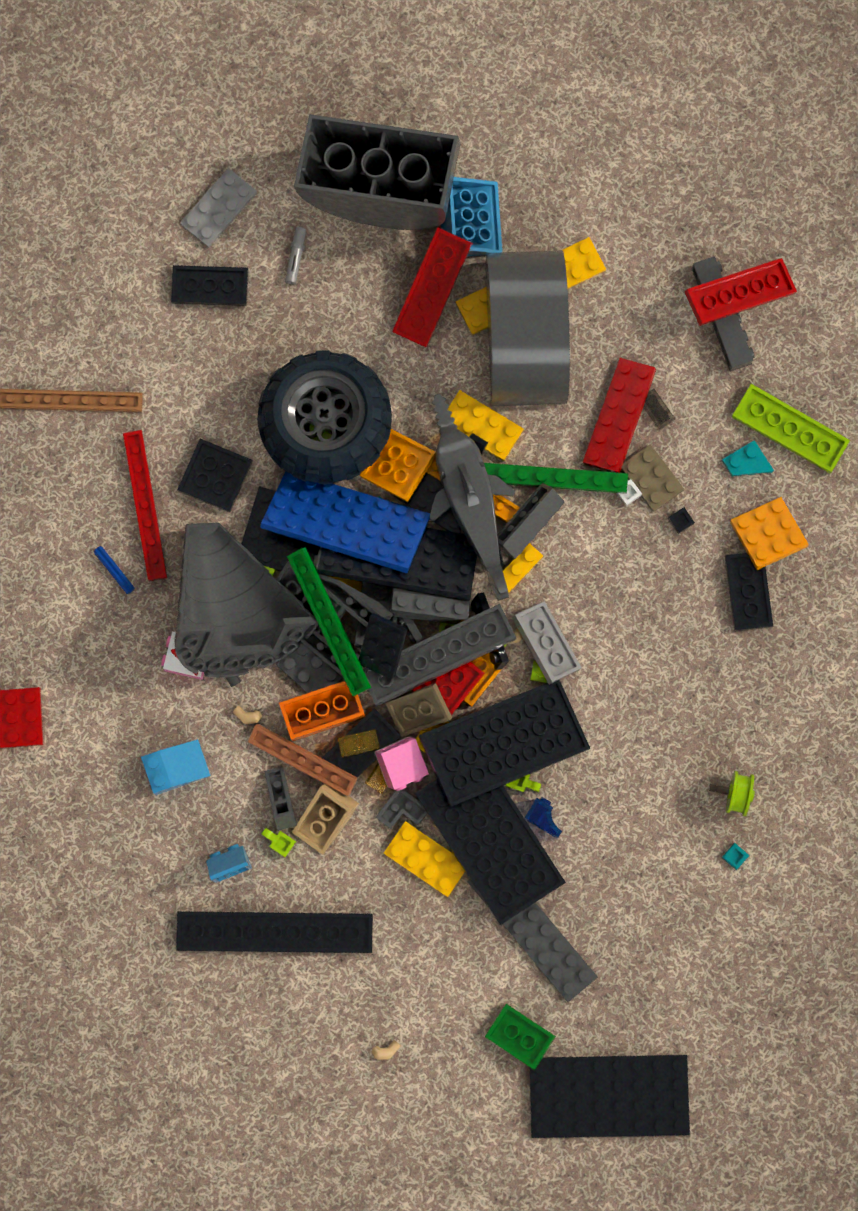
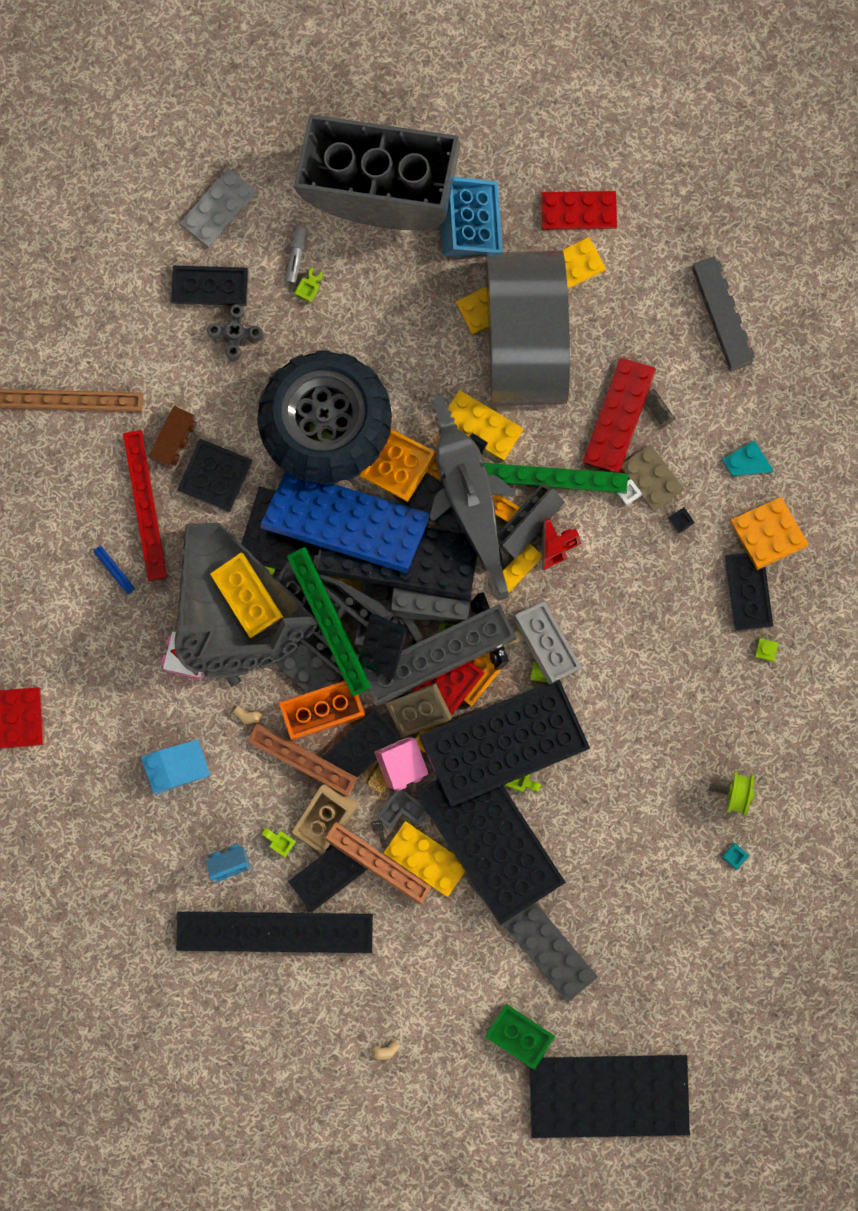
dark grey slope [264,766,297,831] -> none
clear yellow plate [338,729,380,757] -> none
red plate [392,227,473,347] -> none
clear blue arch [524,797,562,839] -> none
red plate [685,258,797,326] -> none
lime plate [732,384,850,474] -> none
none -> reddish brown brick [149,406,197,469]
none -> dark grey gear [207,304,263,361]
none -> yellow plate [210,553,283,638]
none -> black plate [288,847,368,913]
none -> lime plate [294,267,323,304]
none -> nougat plate [324,822,432,905]
none -> clear smoke hand [372,821,387,848]
none -> red plate [541,191,617,230]
none -> red piece [541,518,581,570]
none -> lime plate [755,638,779,662]

